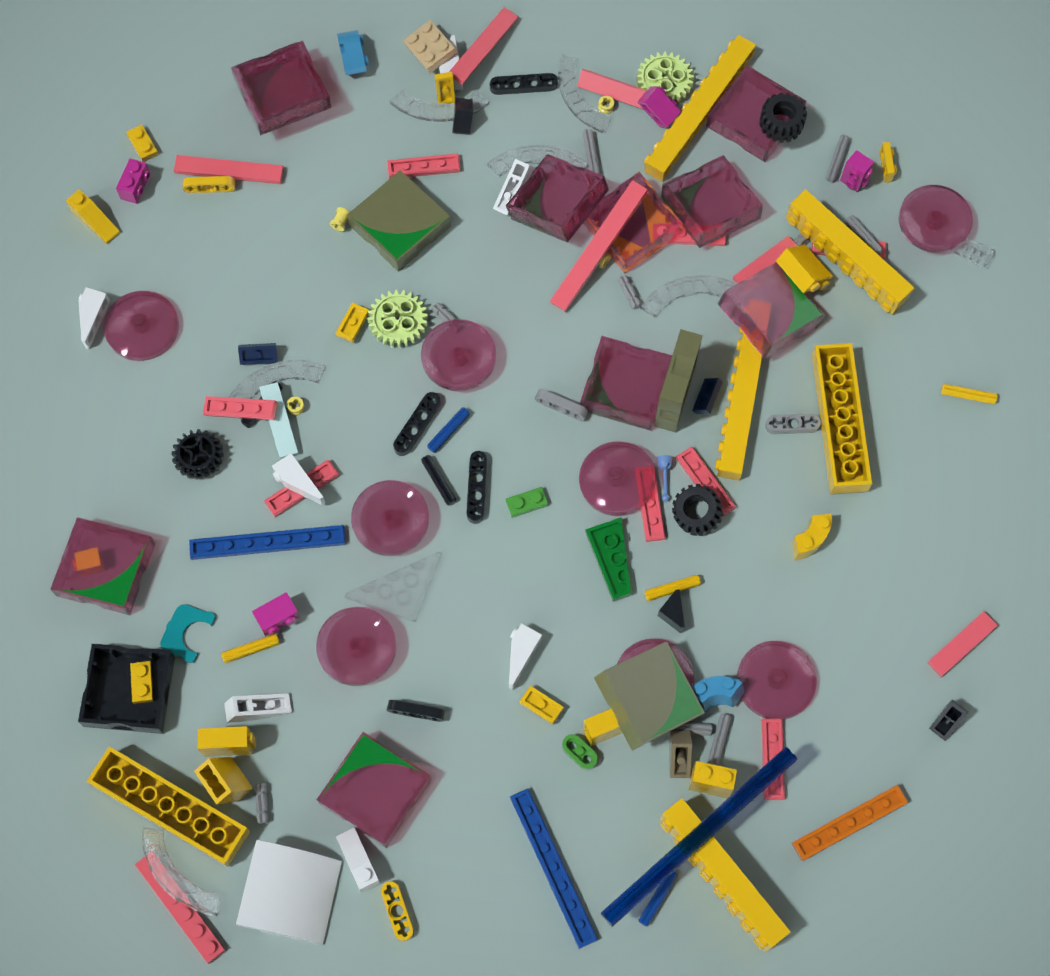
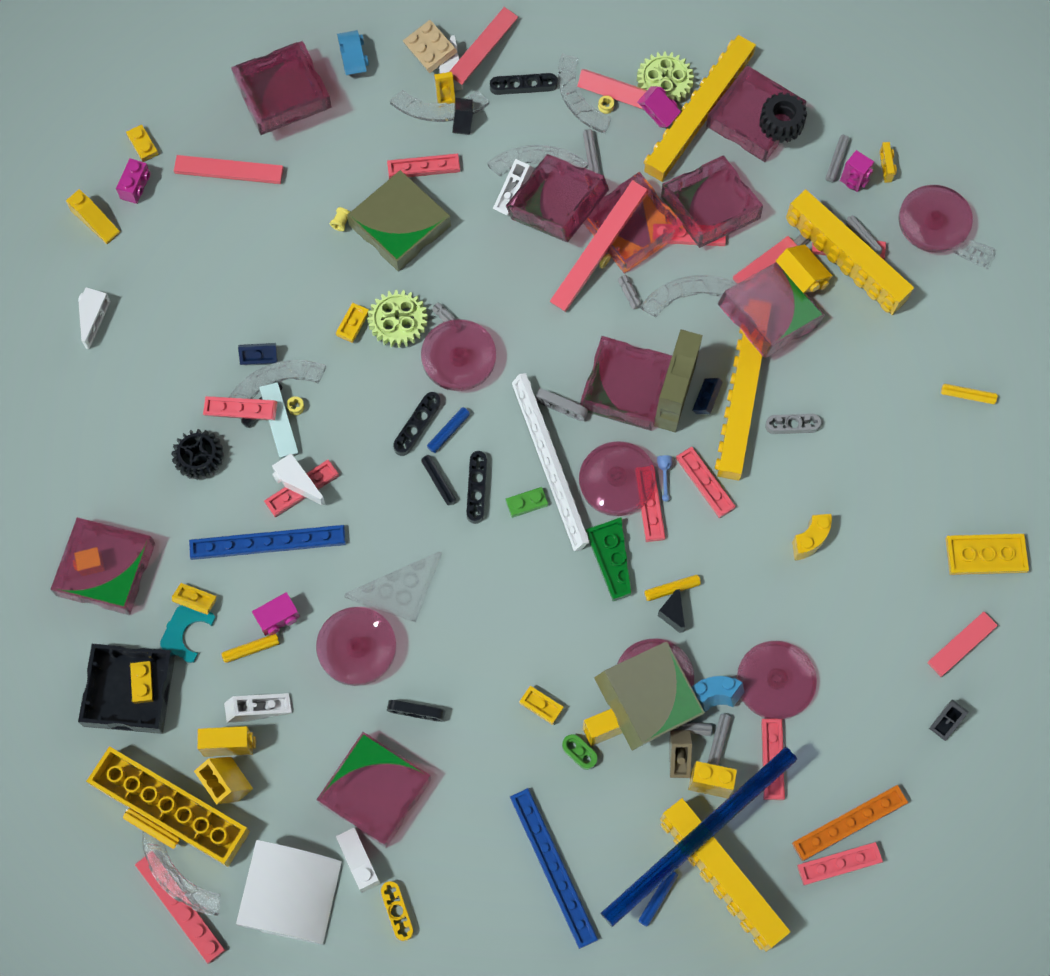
clear pink dish [103,291,179,361] -> none
yellow beam [182,176,235,193] -> none
light grey axle [255,783,269,824] -> none
clear pink dish [351,480,429,556] -> none
white slope [509,623,542,690] -> none
black tyre [672,484,723,536] -> none
yellow brick [811,343,872,494] -> none
none -> yellow axle [123,808,180,849]
none -> yellow plate [172,583,216,615]
none -> white plate [512,373,589,551]
none -> coral plate [797,842,883,886]
none -> yellow plate [945,534,1029,575]

